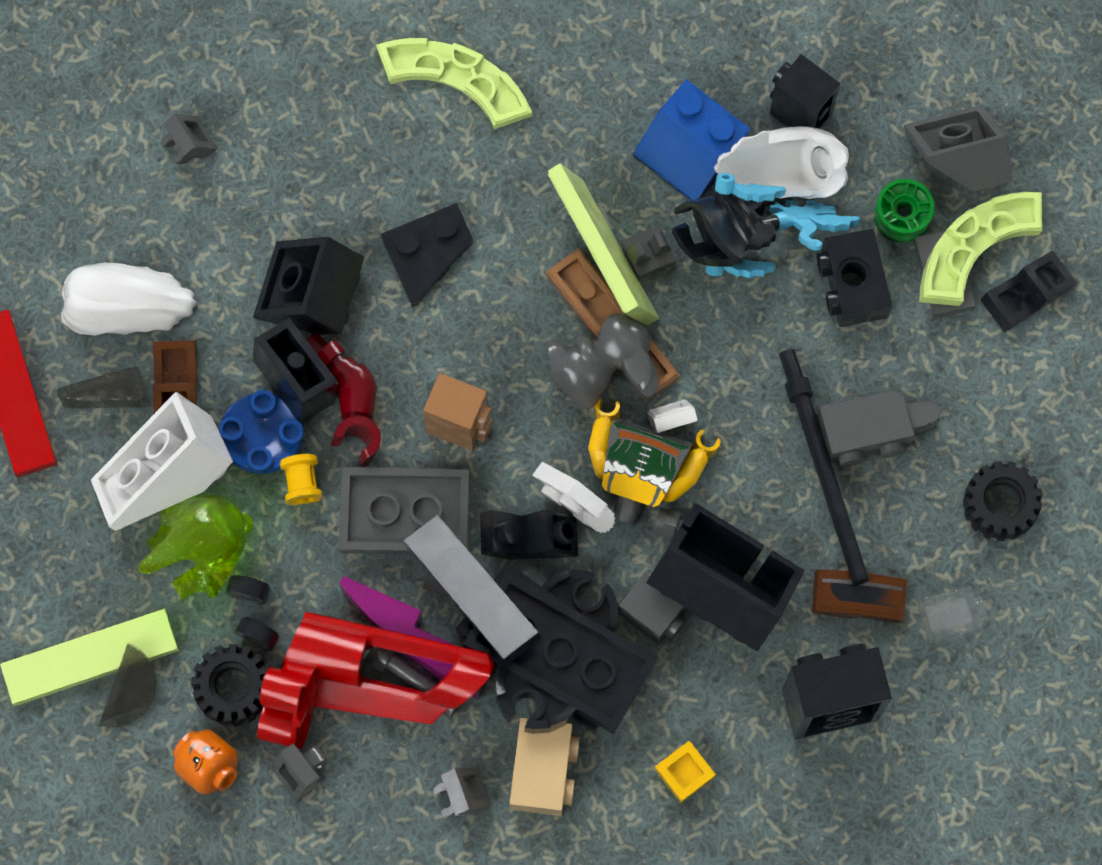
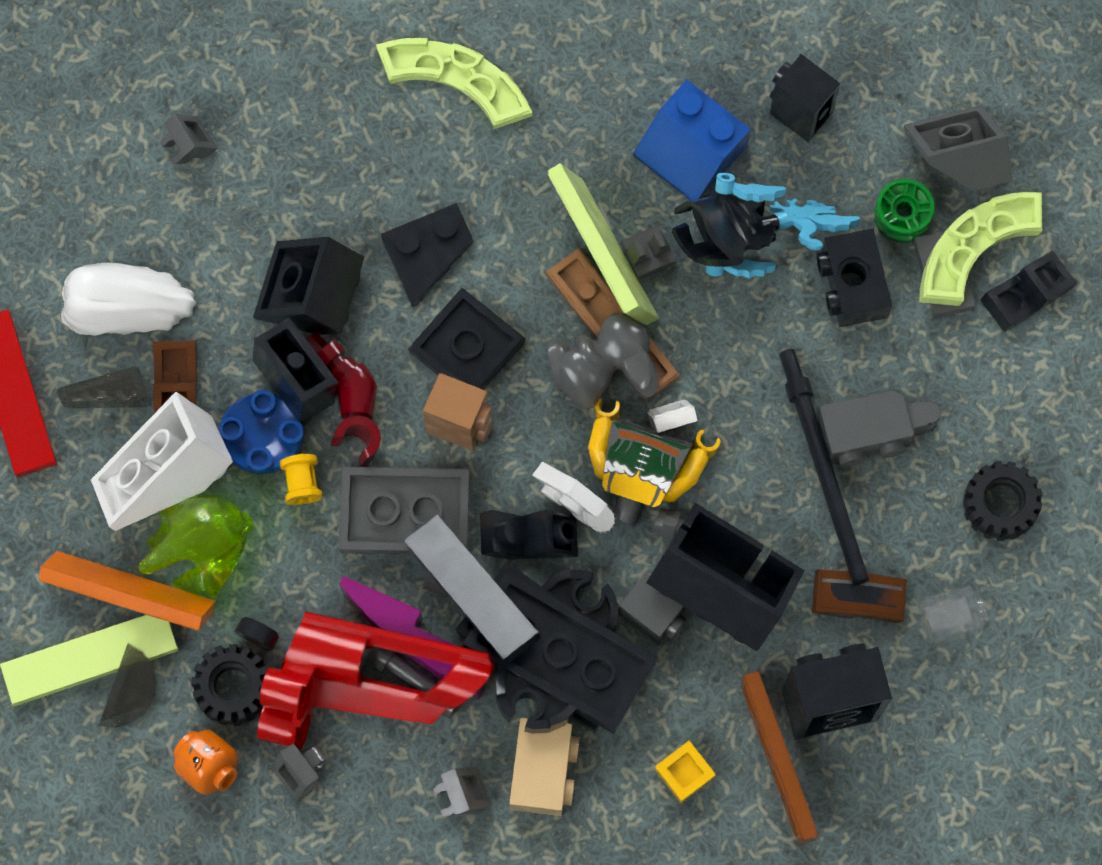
black tile [225,575,271,604] -> none
white hair [714,126,849,199] -> none
none -> orange tile [38,551,216,631]
none -> black tile [408,288,526,390]
none -> dark orange tile [740,671,818,845]

